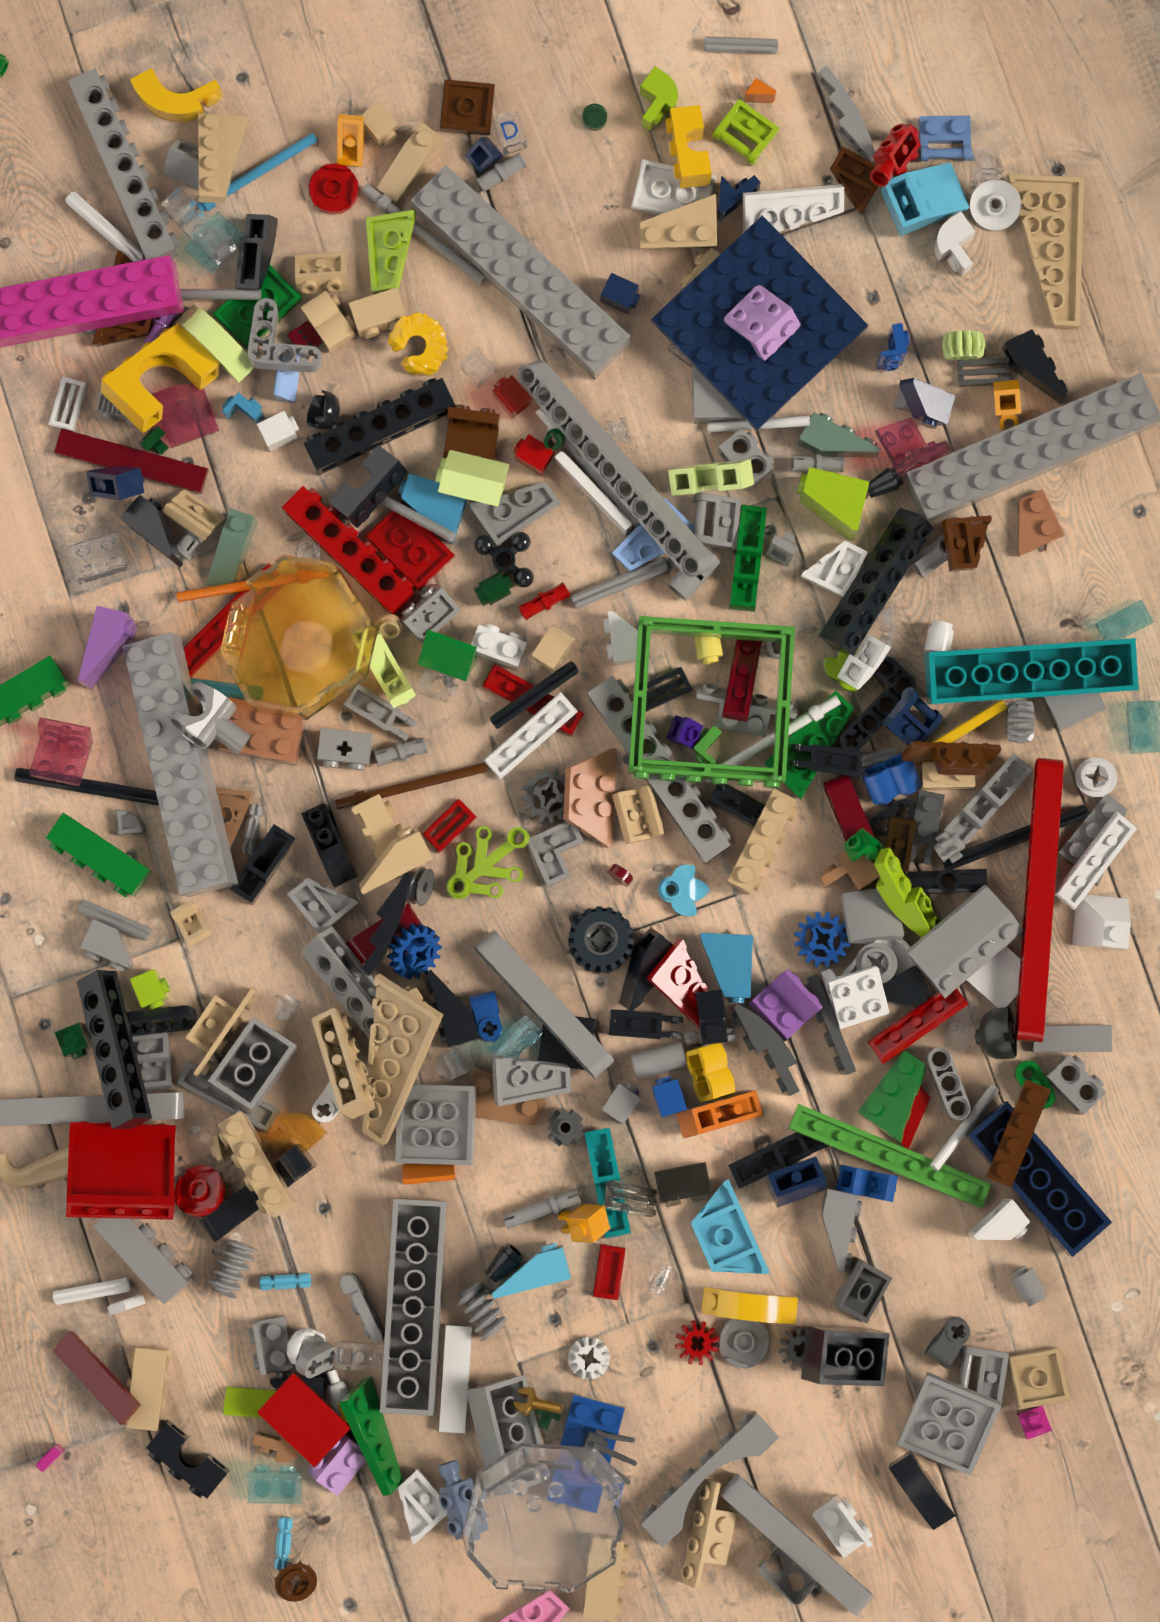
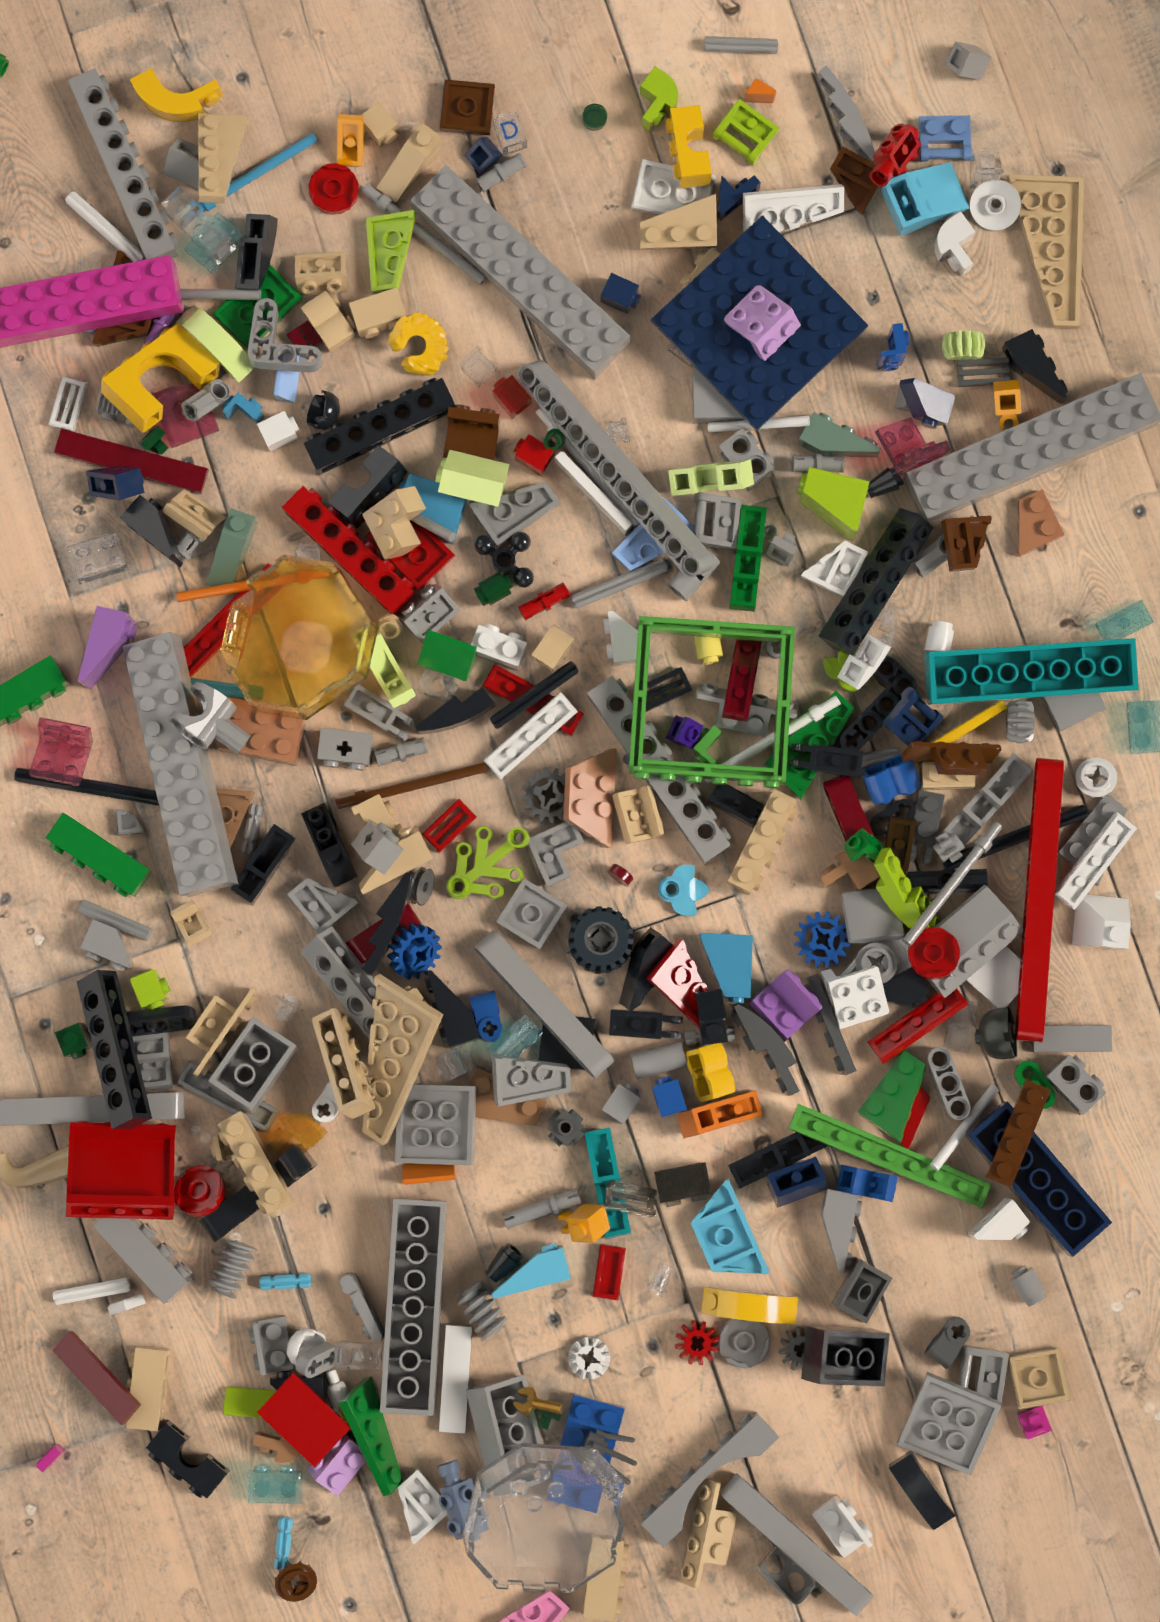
none -> light grey piece [181,379,231,422]
none -> light grey brick [351,820,403,875]
none -> tan brick [362,486,426,560]
none -> black slope [415,687,495,735]
none -> light grey plate [496,878,568,950]
none -> light grey bar [902,821,1002,946]
none -> red tile [908,927,960,980]
none -> light grey panel [945,41,991,80]

